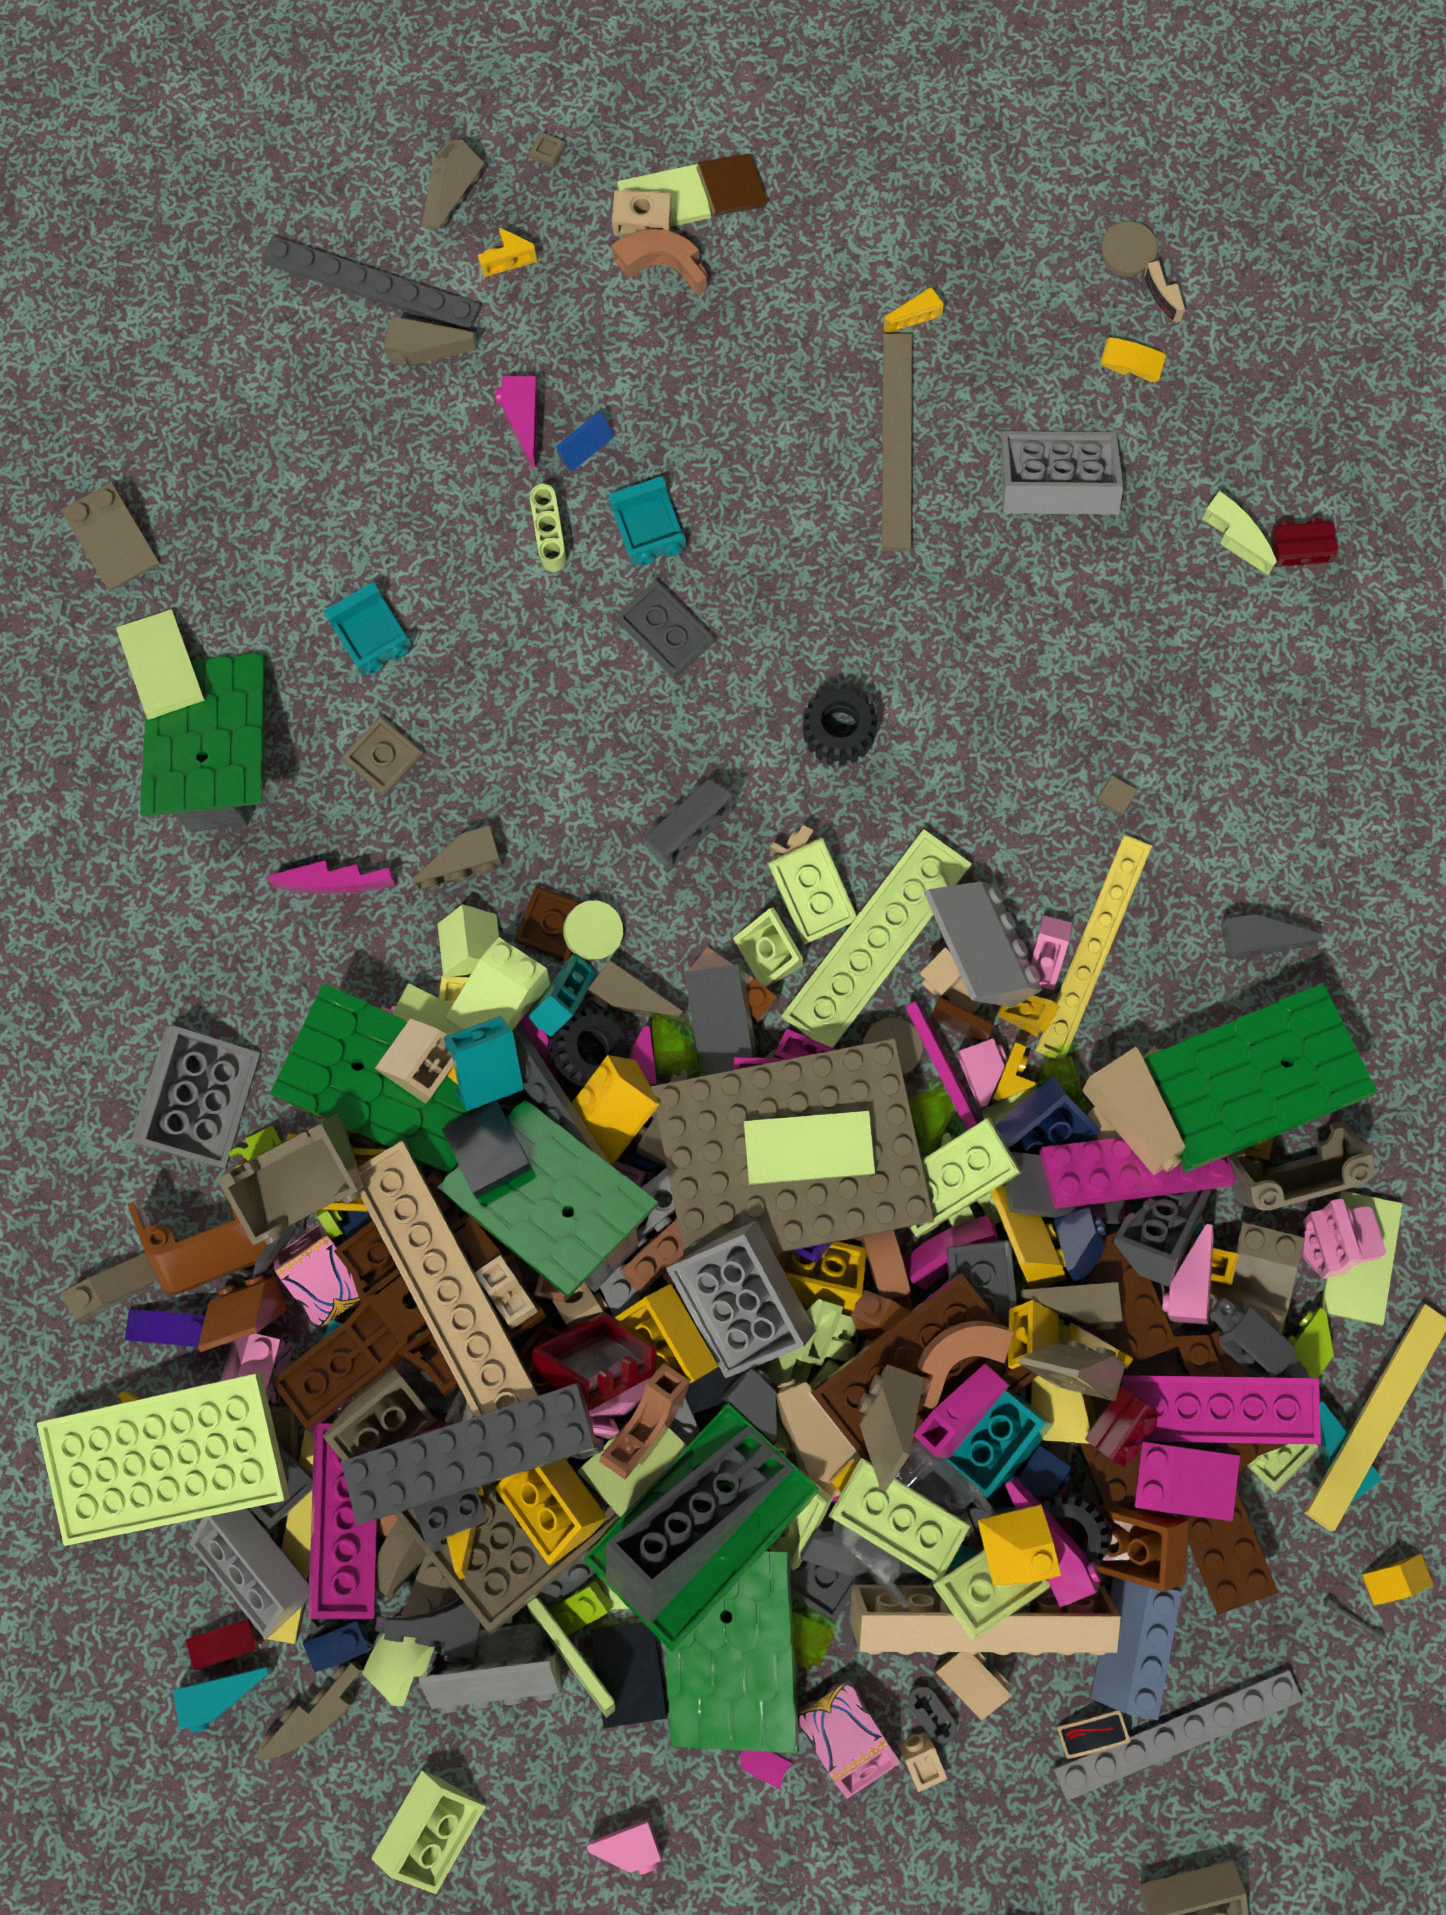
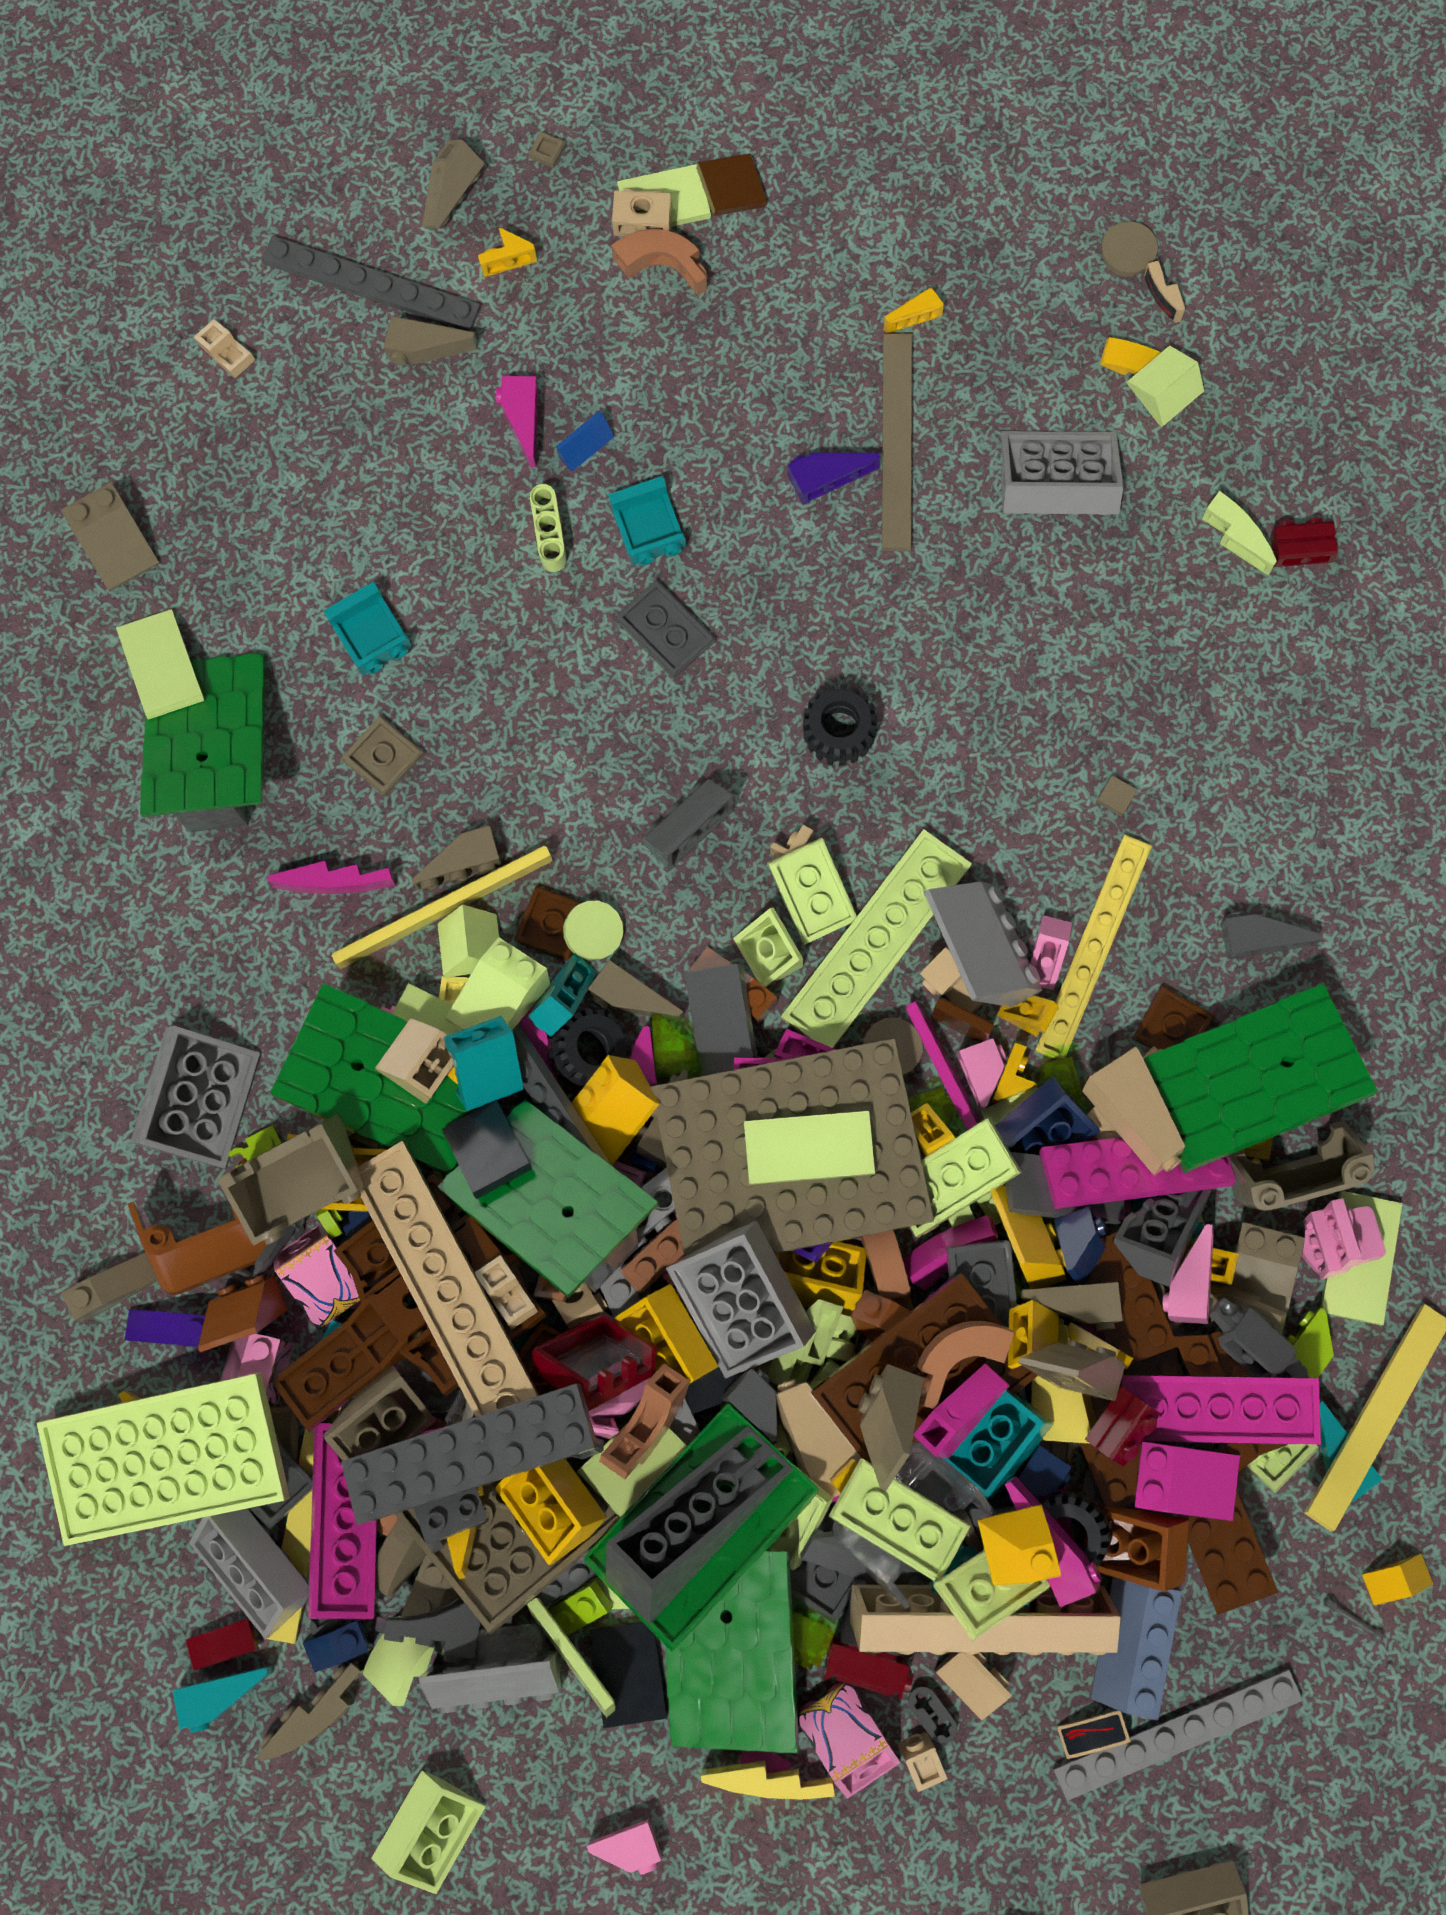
none -> tan slope [193,319,255,378]
none -> light yellow tile [331,846,553,969]
none -> light yellow slope [701,1760,835,1800]
none -> dark purple slope [787,453,881,504]
none -> dark red window [822,1636,914,1700]
none -> yellow slope [911,1103,955,1158]
none -> yellowish green slope [1126,346,1204,427]
none -> reddish brown tile [1132,986,1215,1050]

